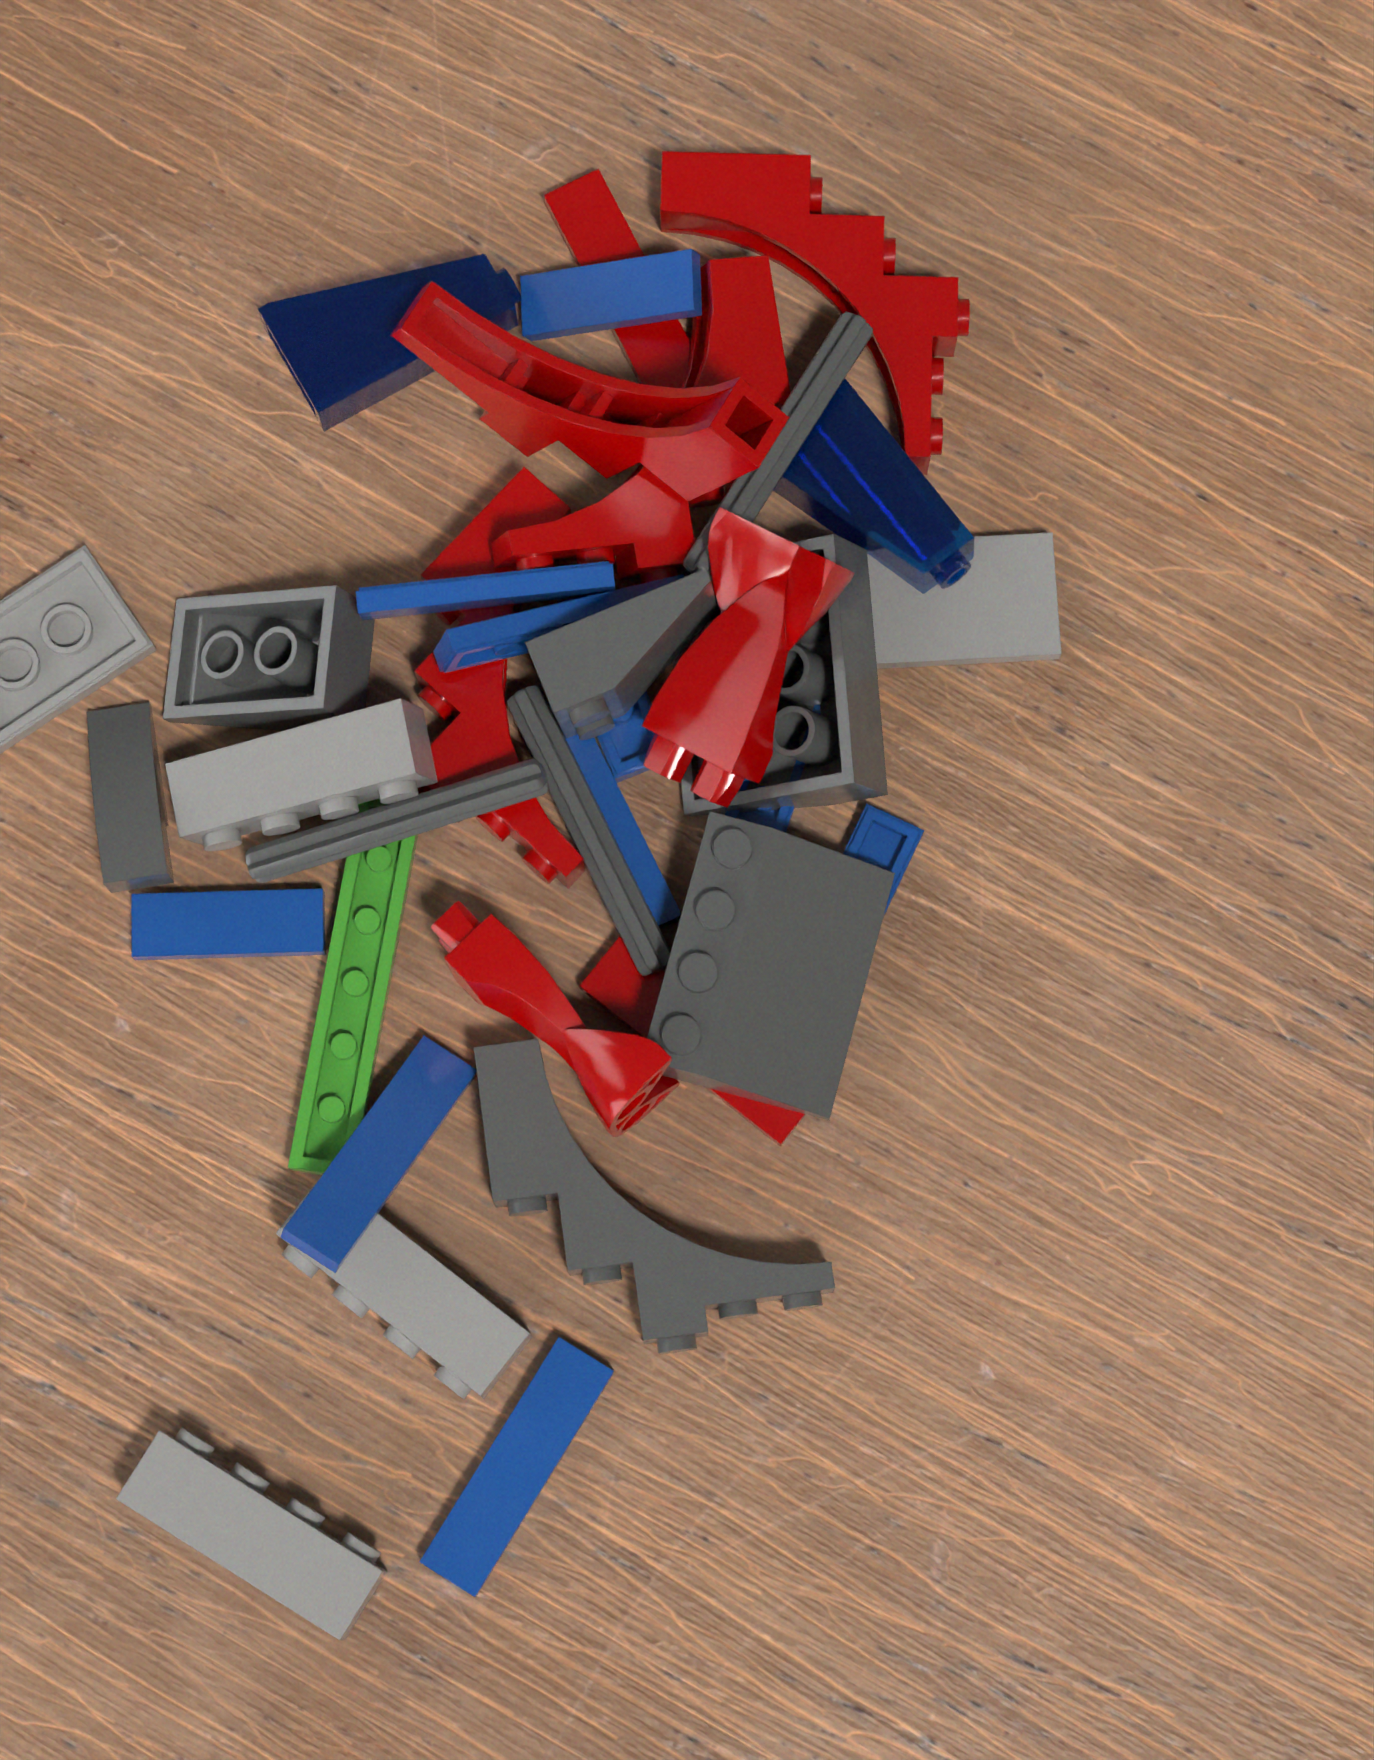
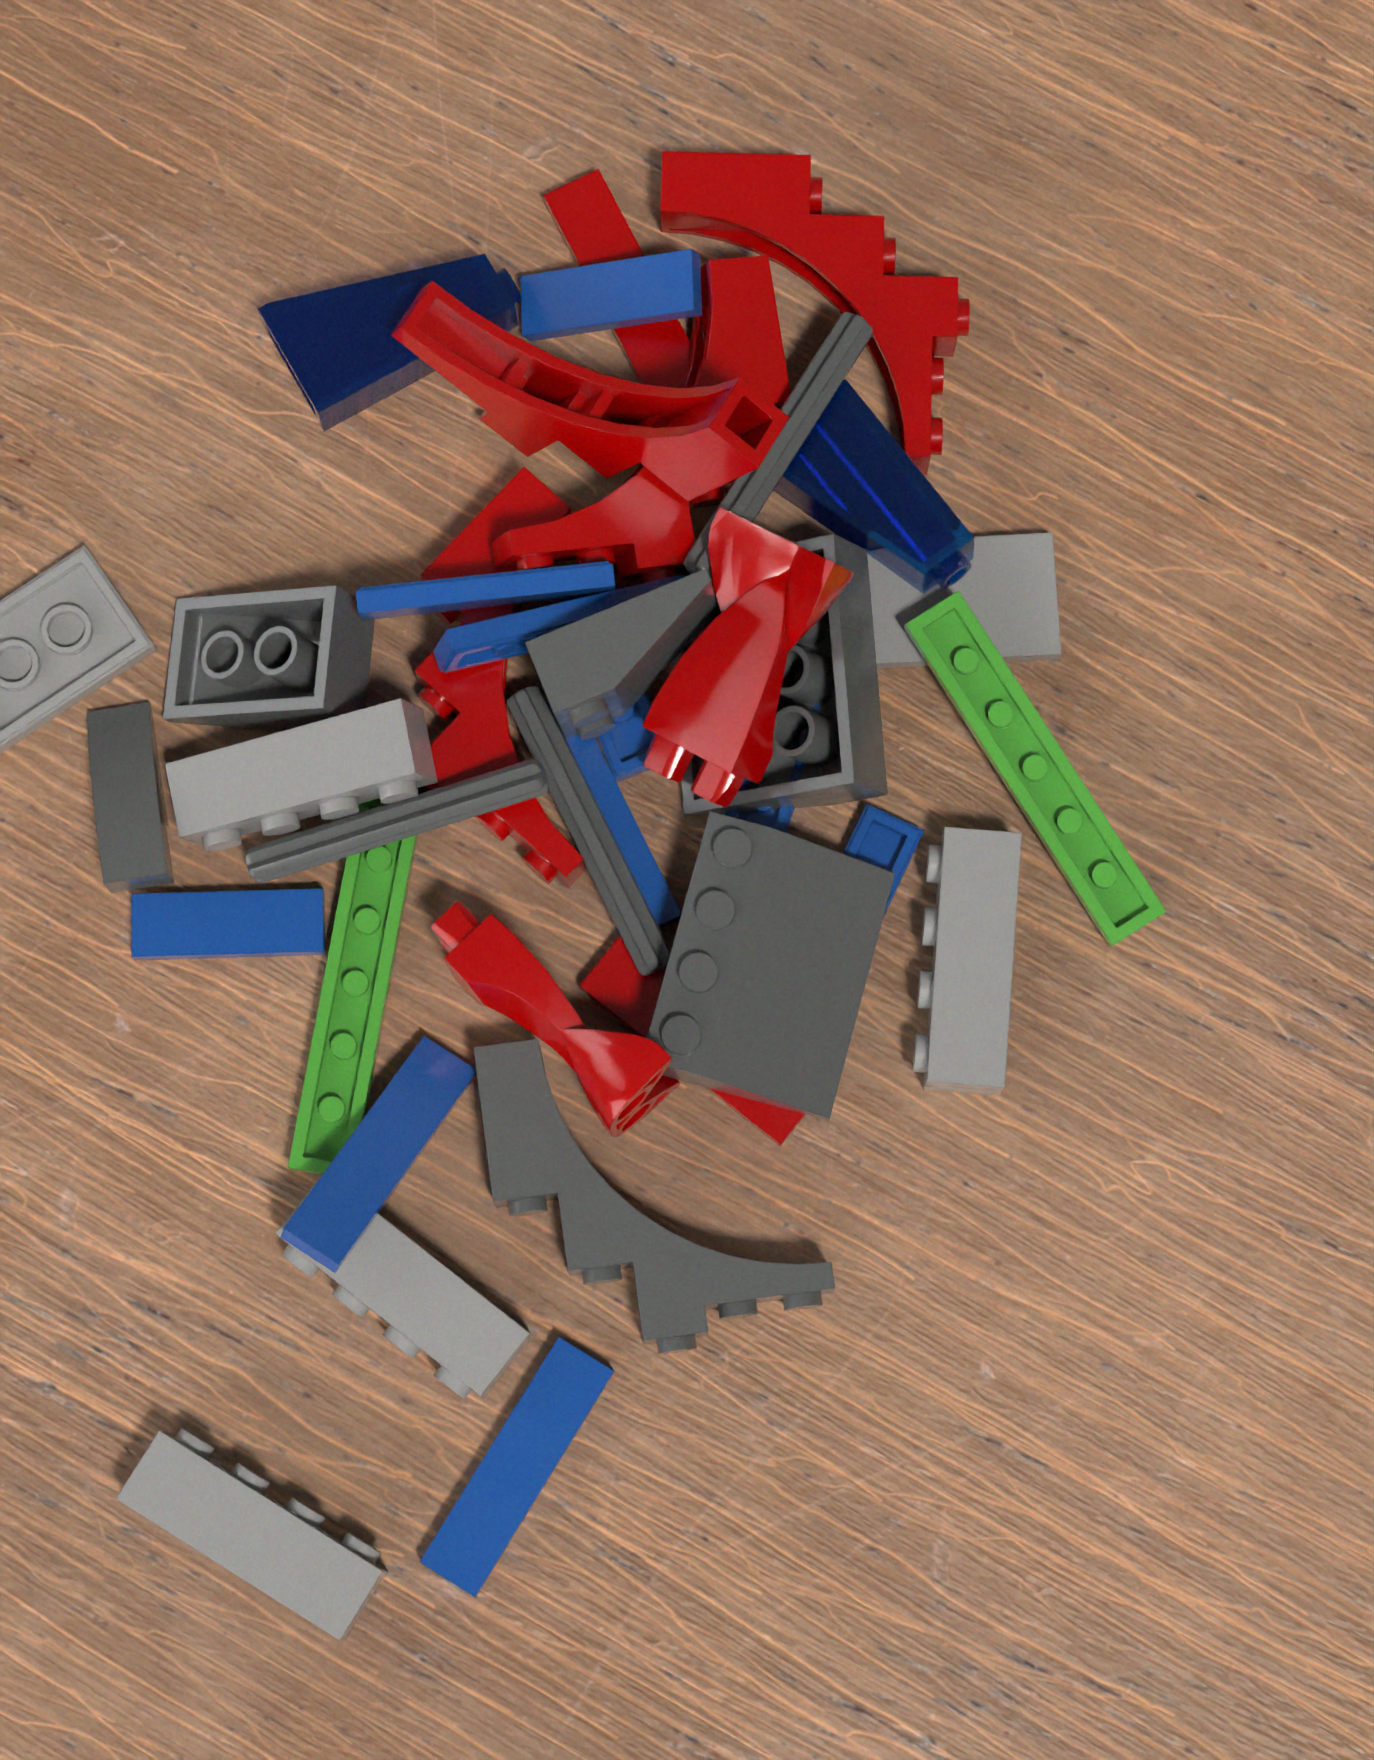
none -> bright green plate [904,590,1167,947]
none -> light grey brick [913,827,1022,1096]

